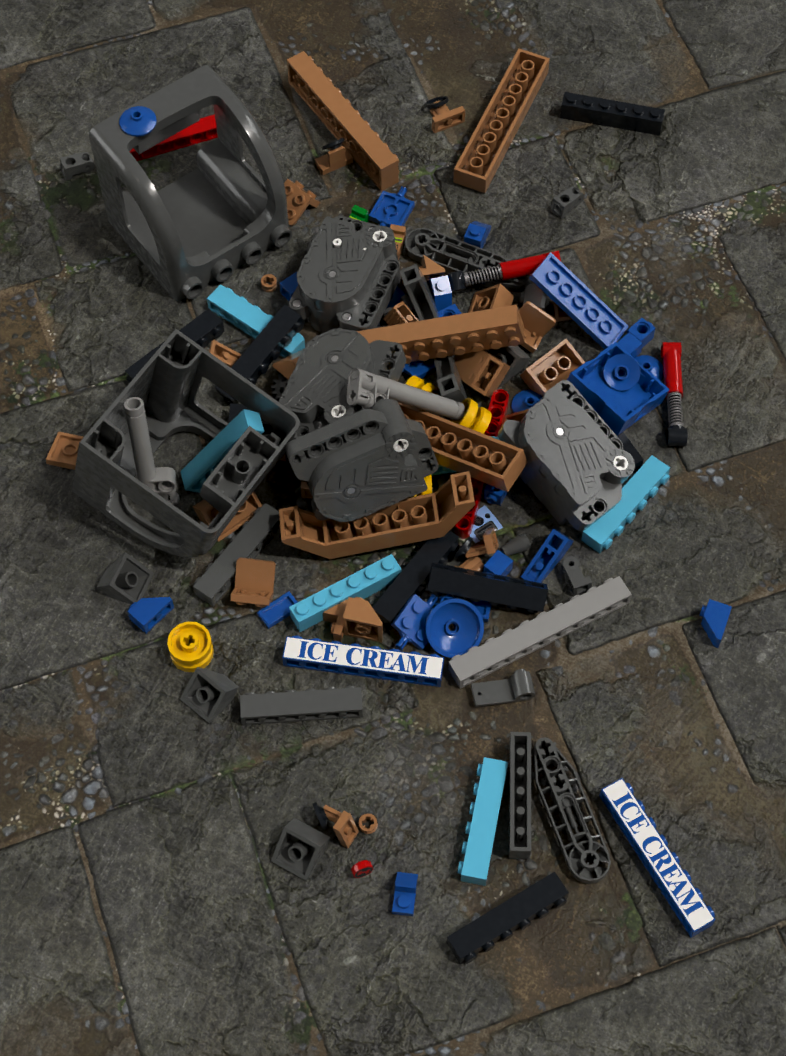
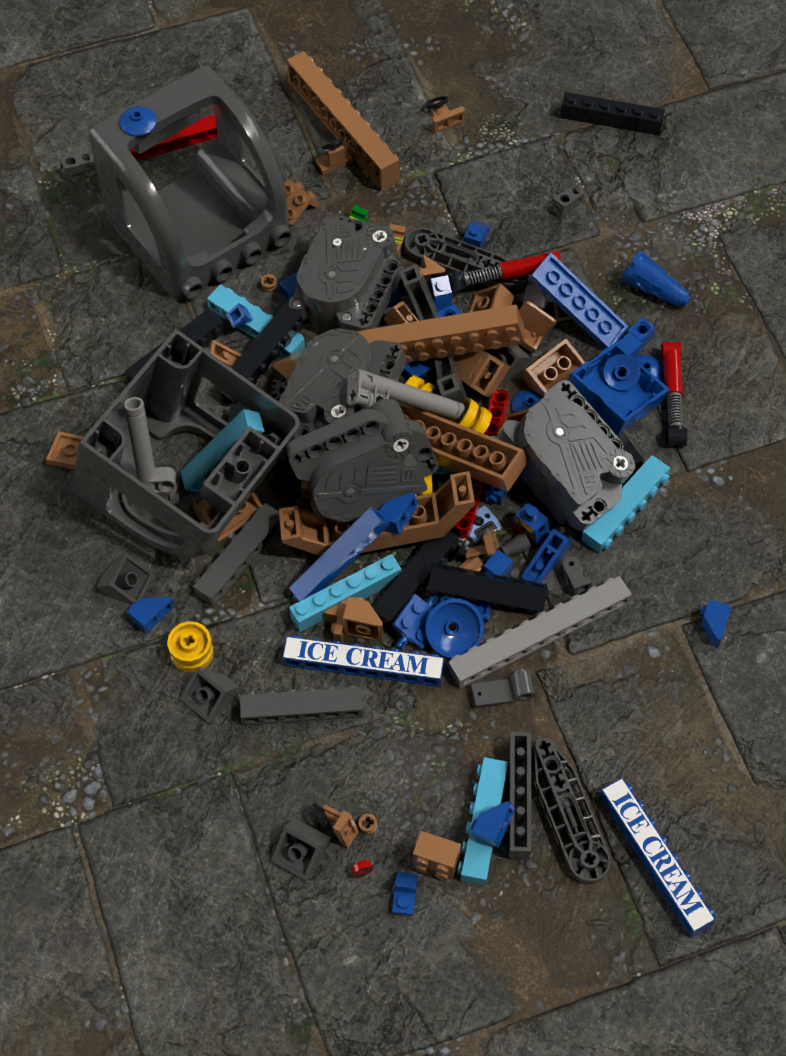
medium nougat bracket [230,557,276,607] -> none
blue tile [257,591,298,629] -> none
blue plate [369,186,415,227] -> none
black brick [446,872,569,964] -> none
medium nougat brick [453,49,550,193] -> none
none -> blue slope [226,303,253,328]
none -> blue brick [290,507,390,602]
none -> blue slope [378,492,418,535]
none -> medium nougat brick [413,831,461,881]
none -> blue slope [471,801,515,848]
none -> blue torso [510,503,550,548]
none -> blue cone [621,251,691,307]

